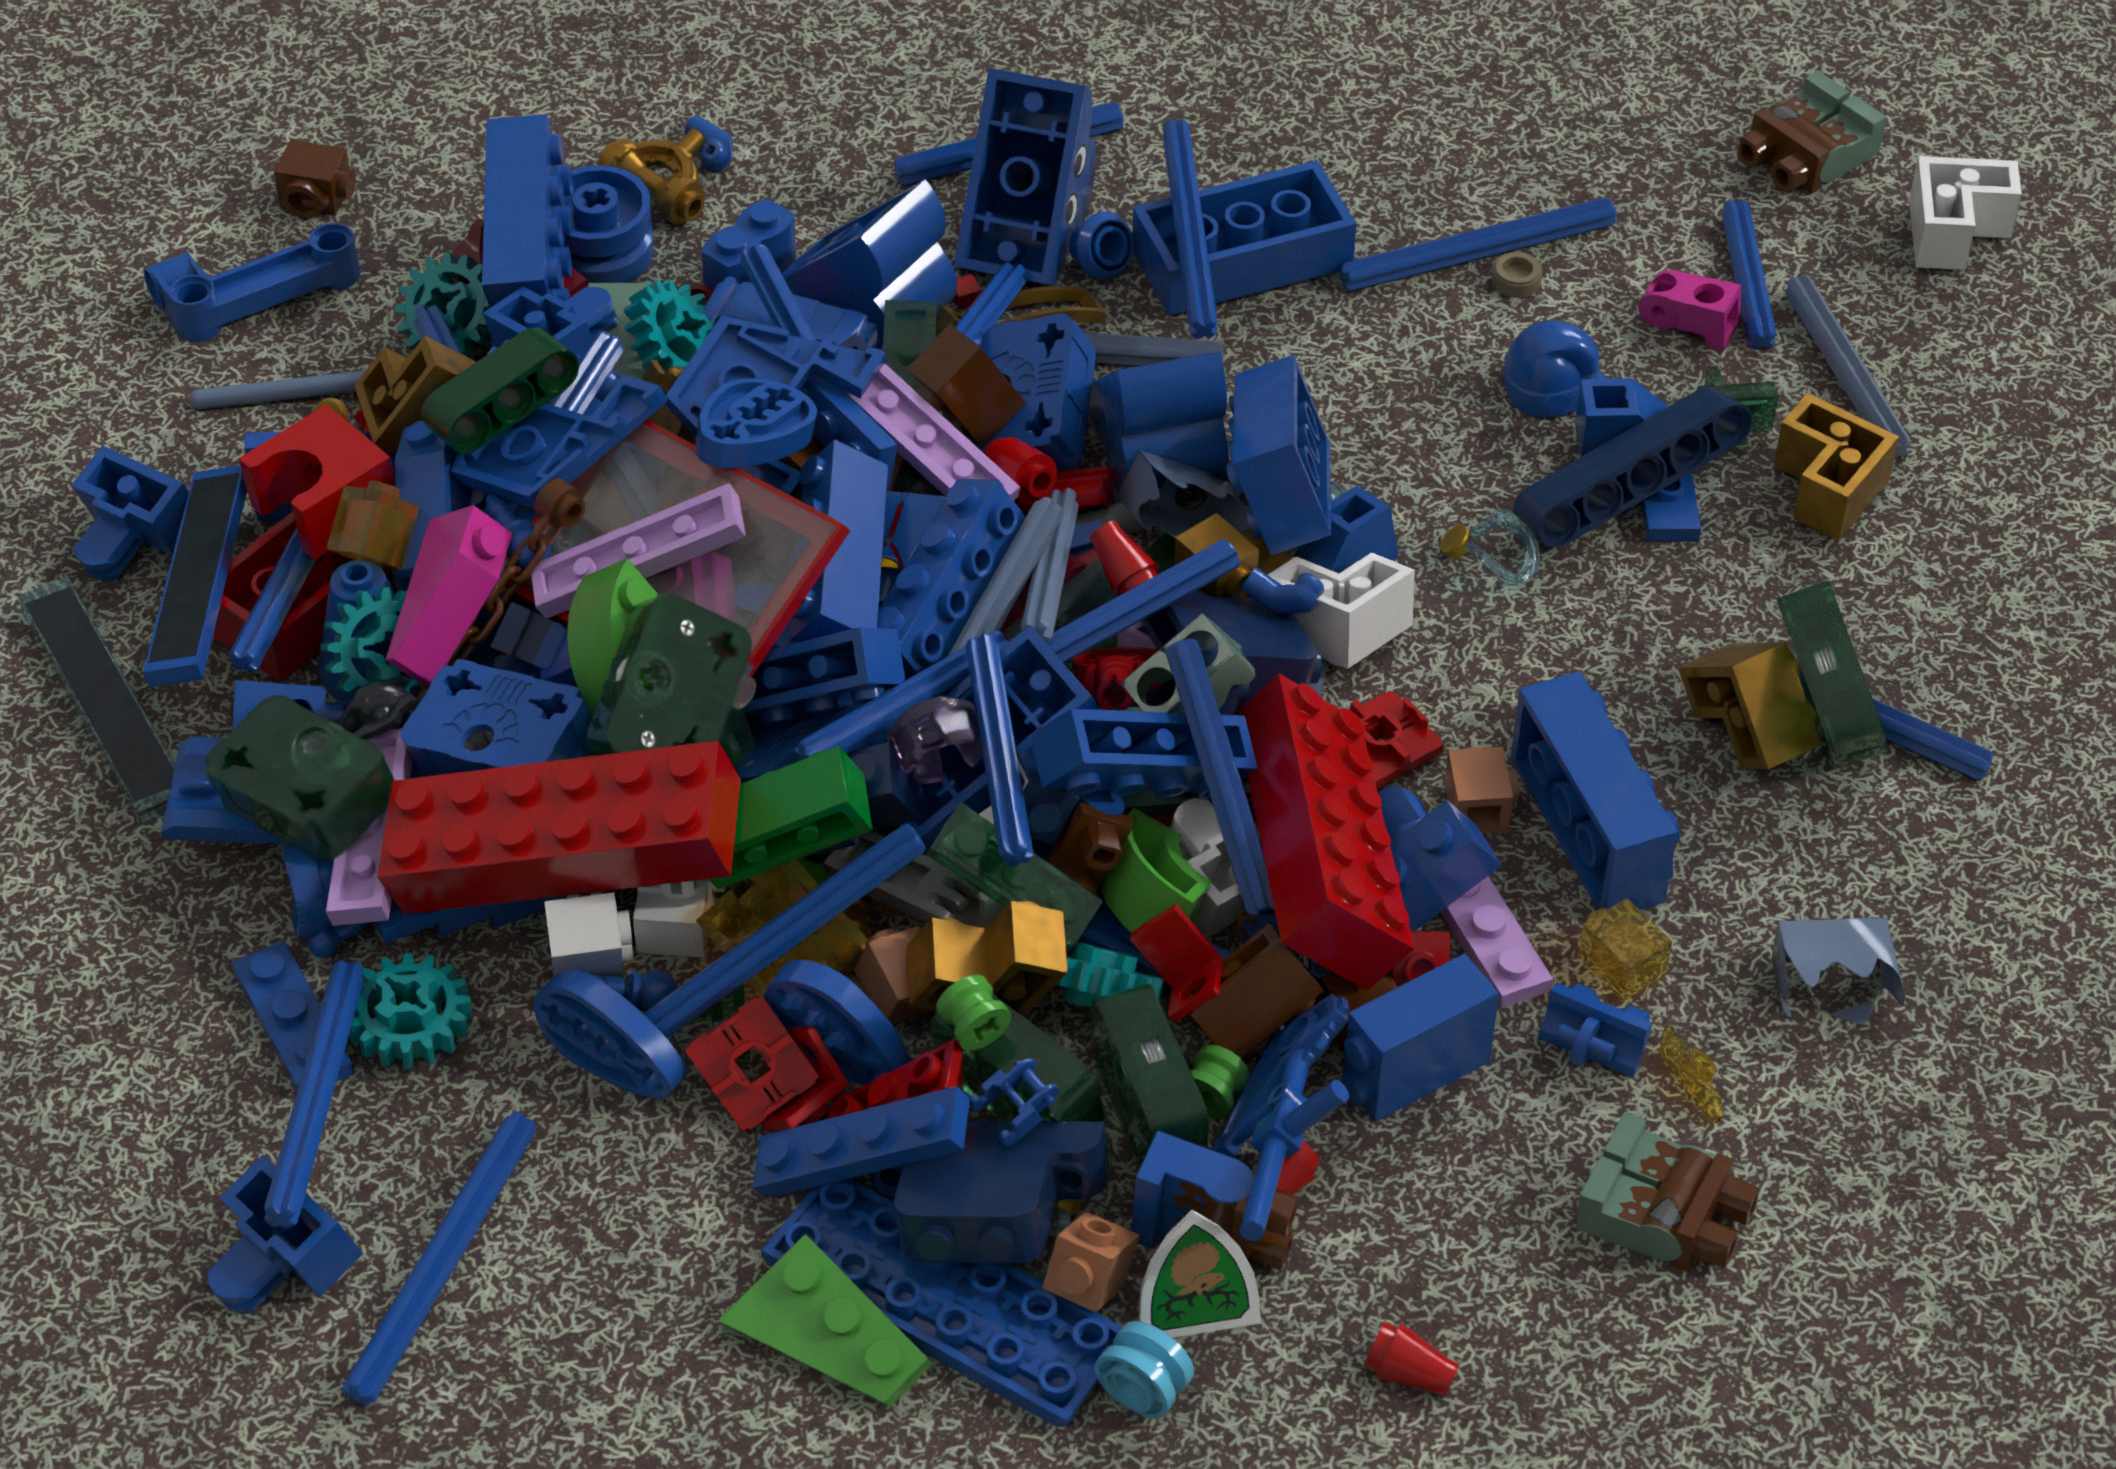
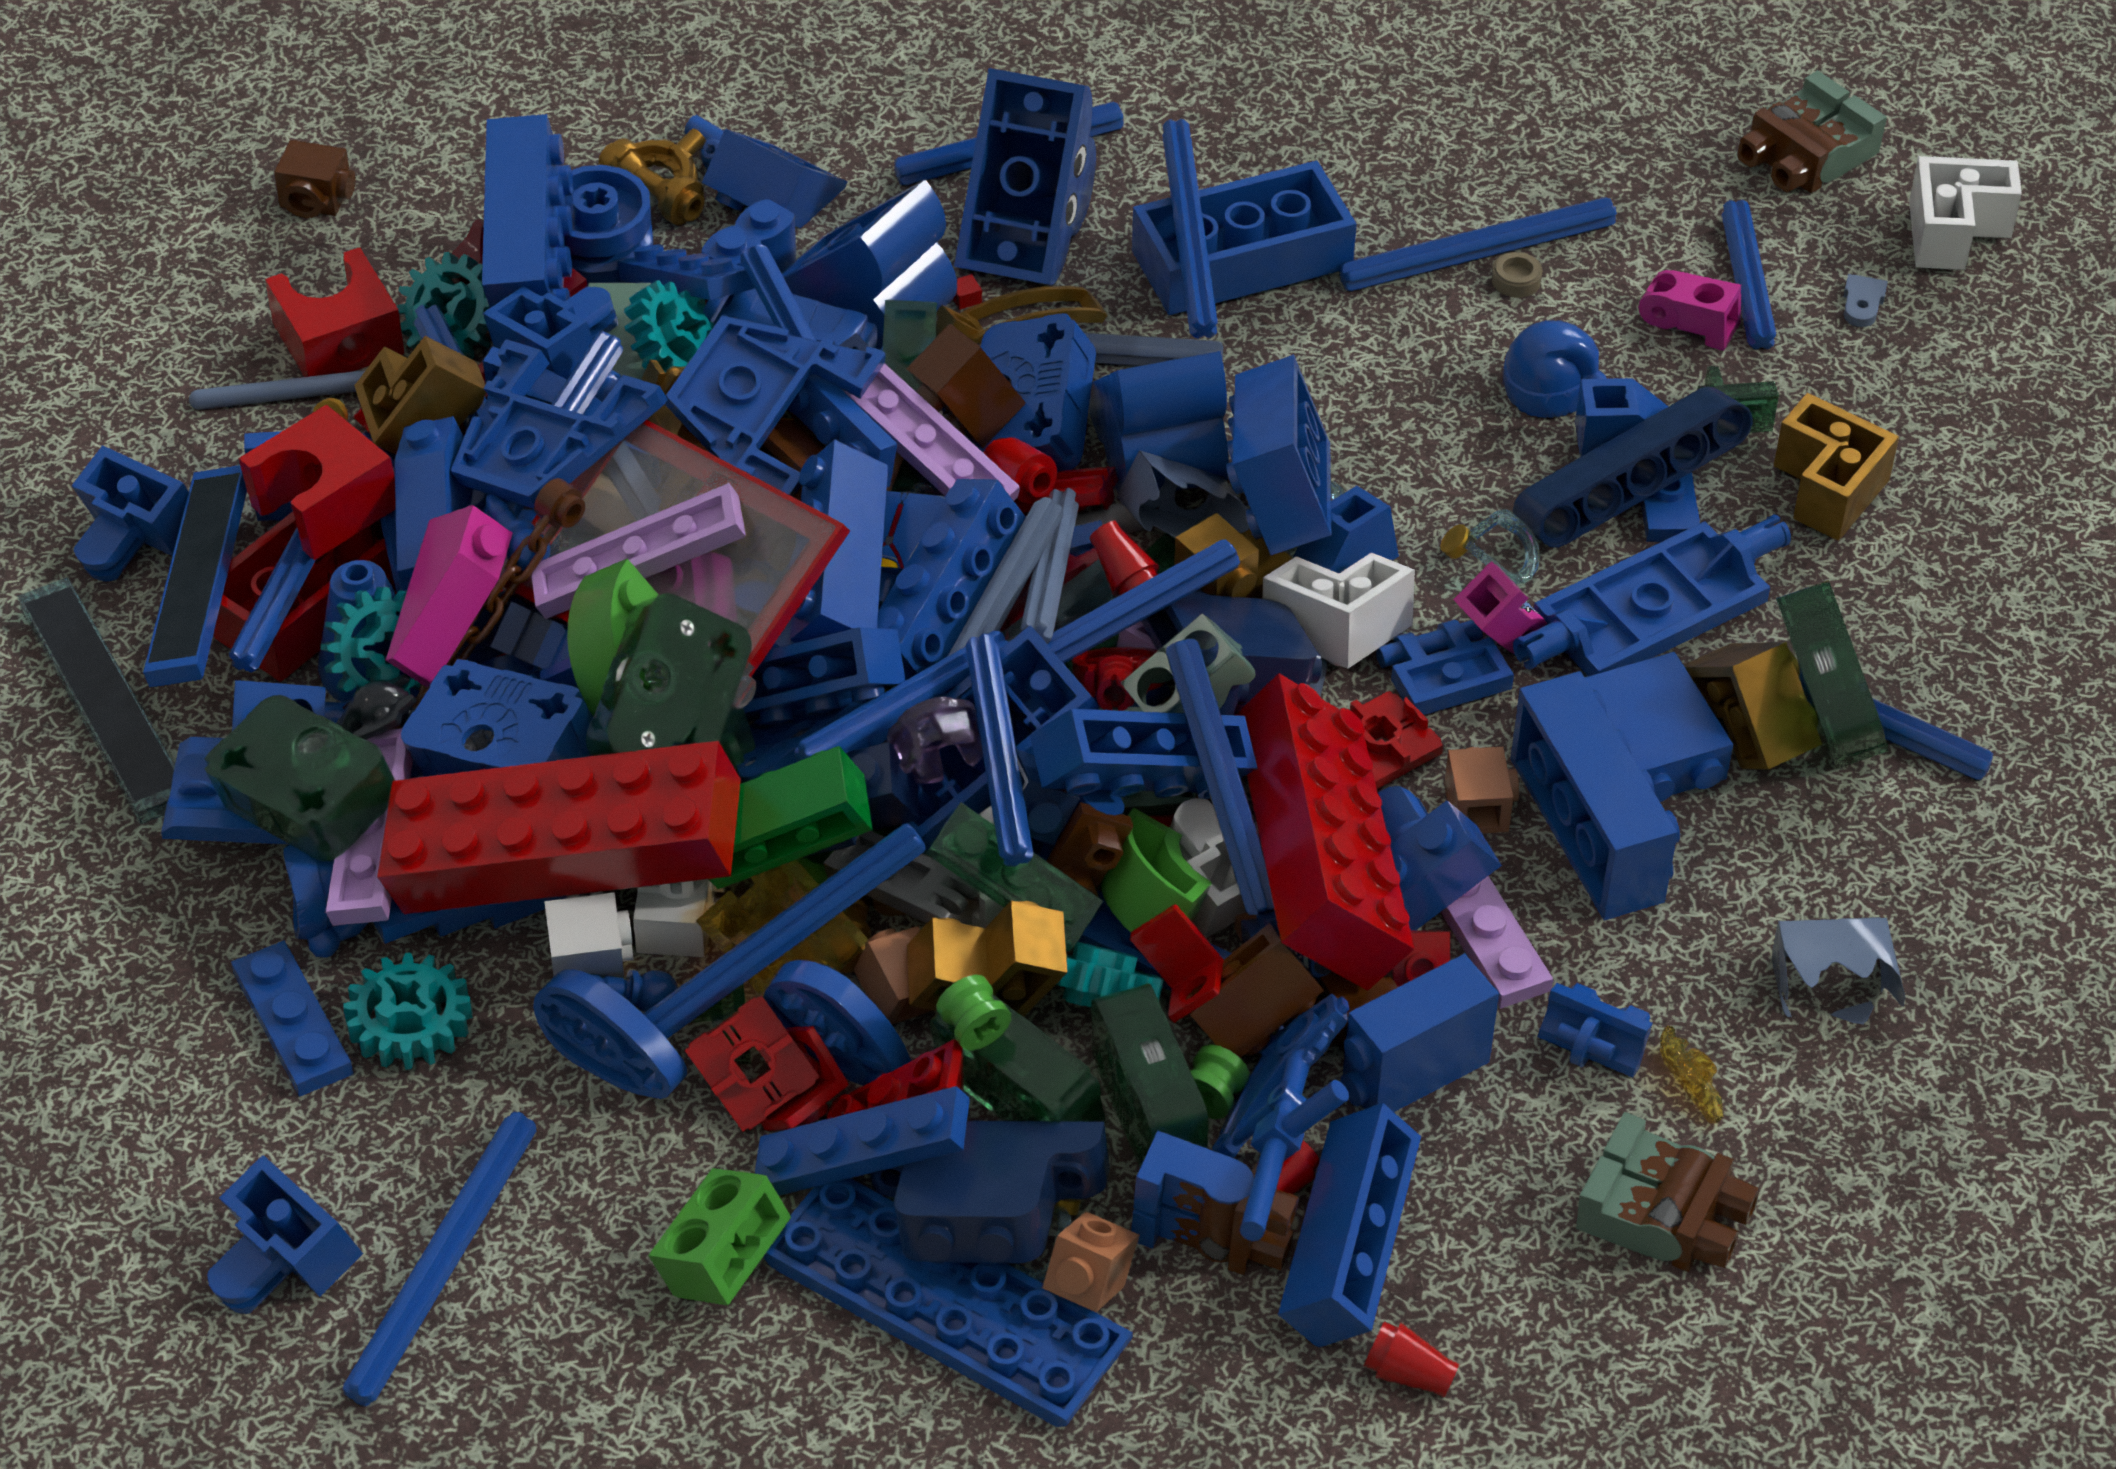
blue piece [143,223,361,342] -> none
blue axle [264,960,364,1229] -> none
clear yellow brick [326,481,420,570] -> none
dark green beam [421,327,579,454] -> none
blue piece [695,378,817,468] -> none
bright green wing [718,1234,933,1407] -> none
blue axle [955,262,1026,345] -> none
blue piece [969,1058,1059,1146] -> none
blue cone [1069,212,1134,280] -> none
medium azure wheel [1095,1321,1194,1419] -> none
shield [1139,1210,1261,1338] -> none
blue arm [1241,567,1324,615] -> none
clear yellow brick [1578,898,1672,1002] -> none
sand blue axle [1785,274,1911,459] -> none
none -> red piece [265,247,405,377]
none -> blue plate [617,244,755,300]
none -> bright green brick [648,1168,791,1306]
none -> blue slope [701,128,848,228]
none -> blue brick [1278,1103,1421,1347]
none -> blue plate [1376,619,1514,715]
none -> dark pink leg [1453,561,1547,654]
none -> blue plate [1513,514,1791,676]
none -> blue brick [1585,651,1733,802]
none -> sand blue piece [1843,274,1888,327]

